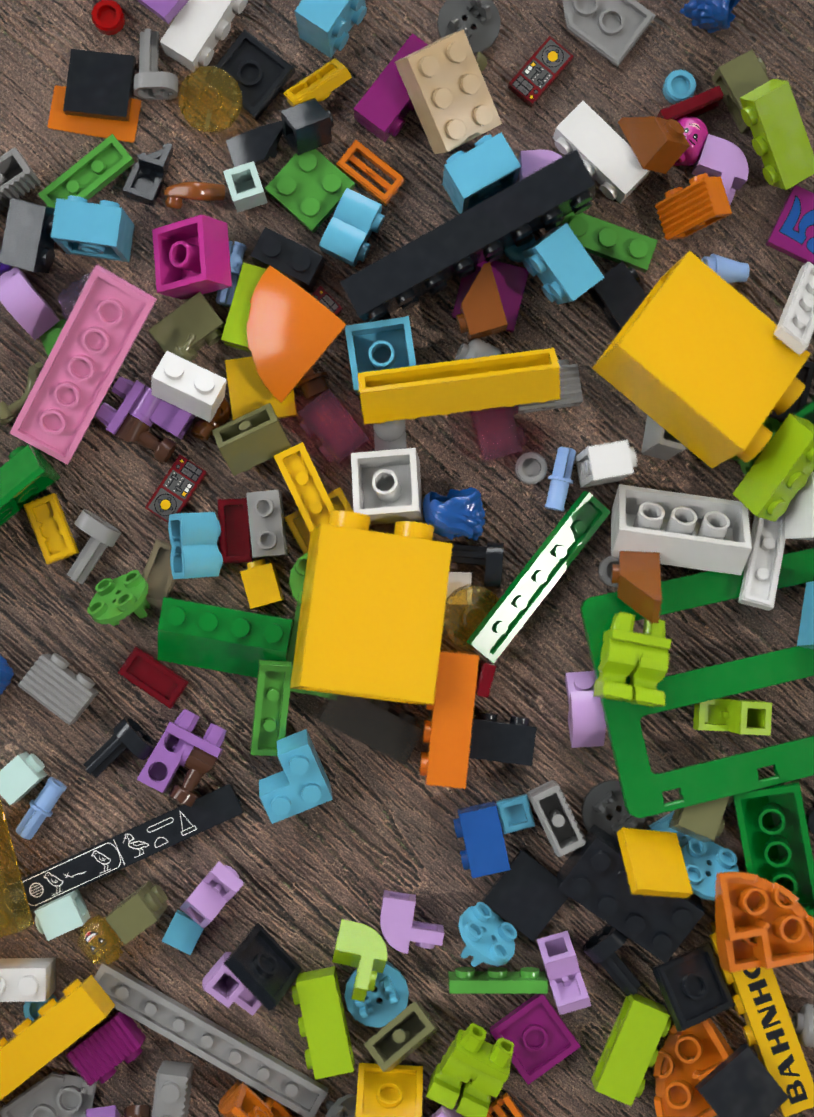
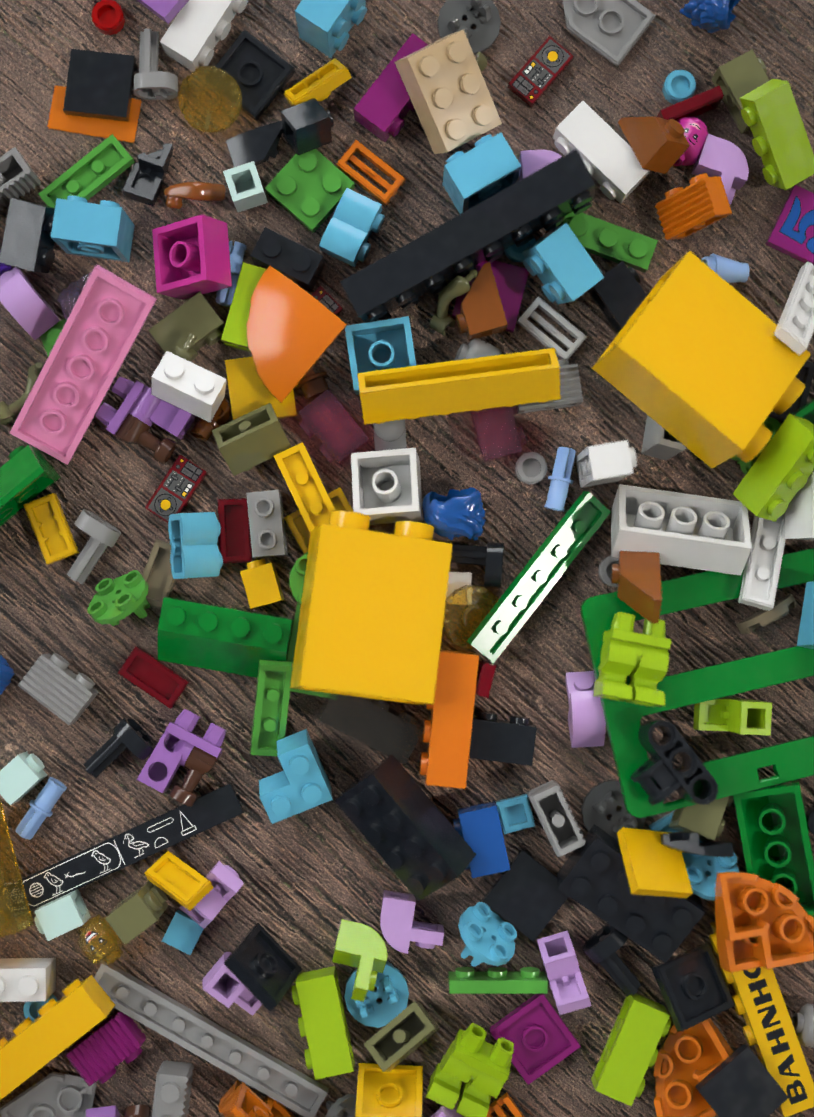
none -> yellow tile [144,851,213,911]
none -> black brick [335,754,477,901]
none -> olive piece [430,269,478,336]
none -> white tile [517,296,587,360]
none -> black piece [630,720,718,805]
none -> black slope [661,831,734,857]
none -> dark tan tile [736,593,797,635]

